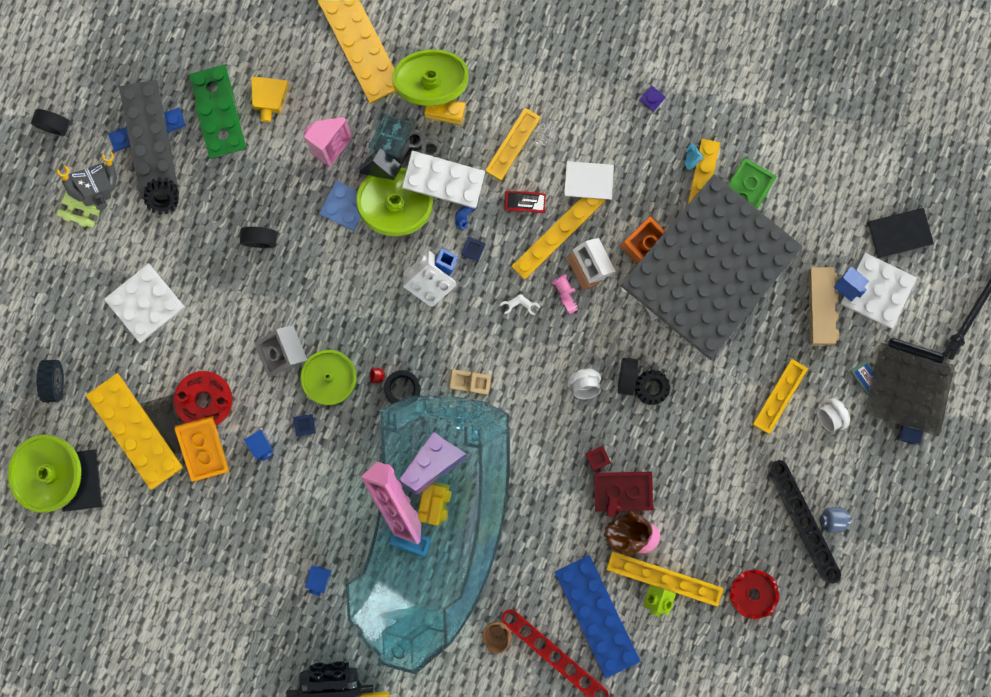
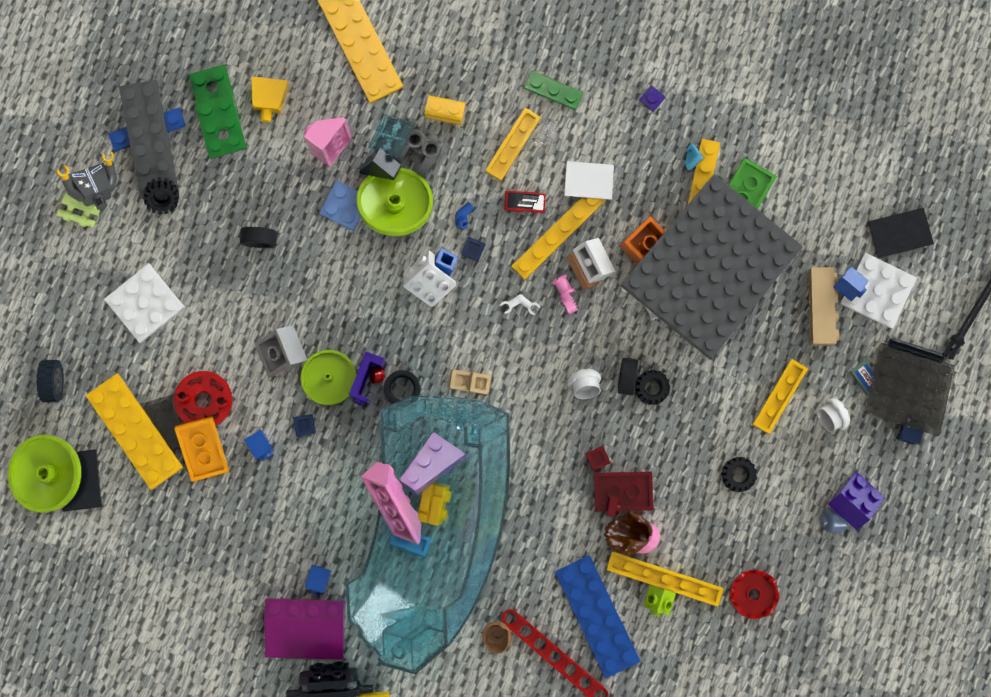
black tyre [31,109,70,136] -> none
lime dish [393,49,469,106] -> none
white plate [402,151,485,209] -> none
black beam [768,460,841,584] -> none
none -> magenta slope [264,598,346,659]
none -> dark purple panel [349,352,386,406]
none -> green plate [524,71,583,110]
none -> black tyre [721,457,757,492]
none -> dark purple brick [828,471,885,530]

